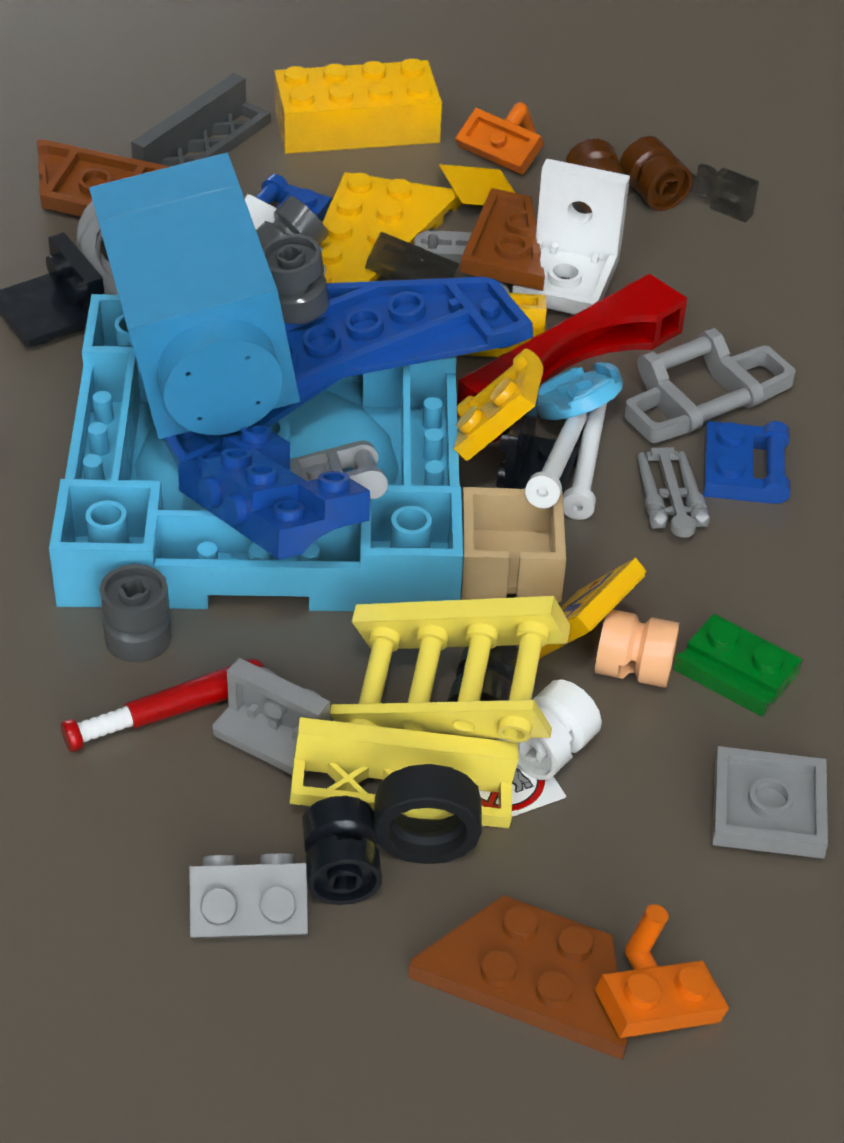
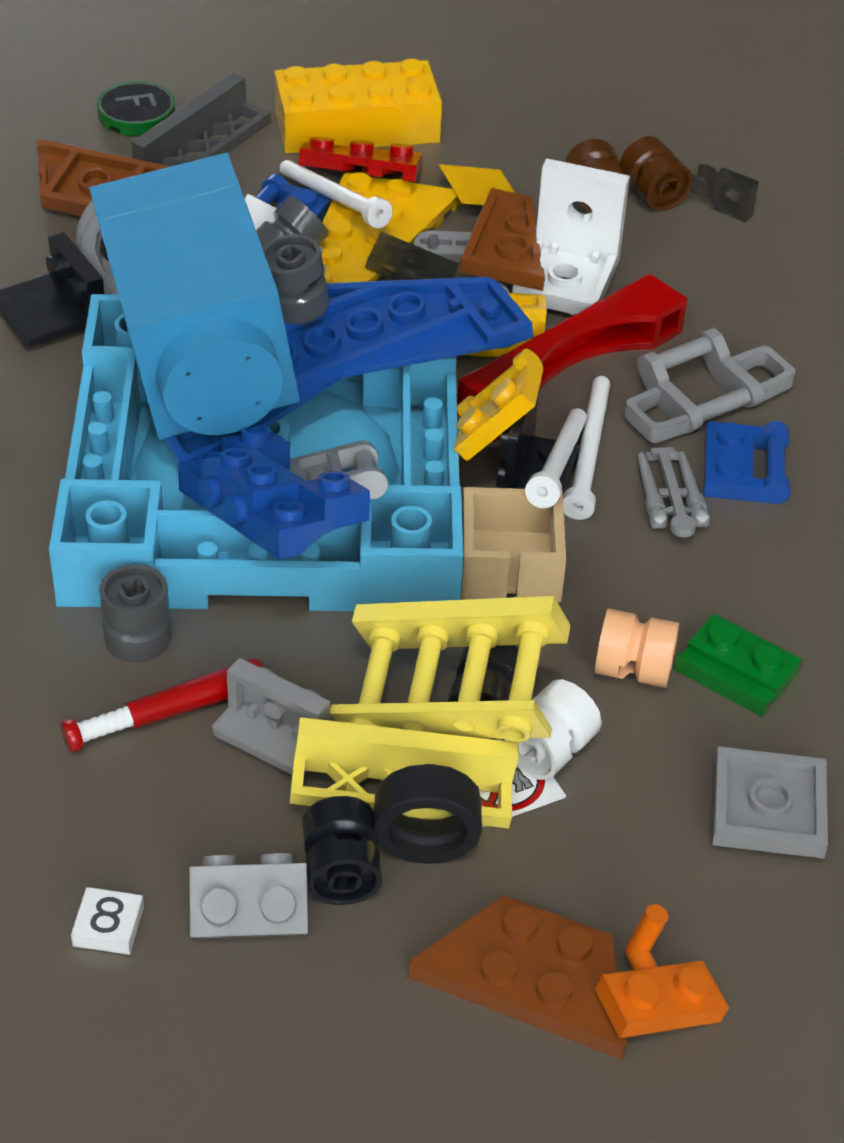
orange plate [455,102,544,175] -> none
medium azure tile [537,362,624,420] -> none
yellow tile [539,557,647,659] -> none
none -> white tile [71,887,144,955]
none -> tile [97,82,175,136]
none -> white bar [279,160,392,228]
none -> red wing [299,137,423,182]

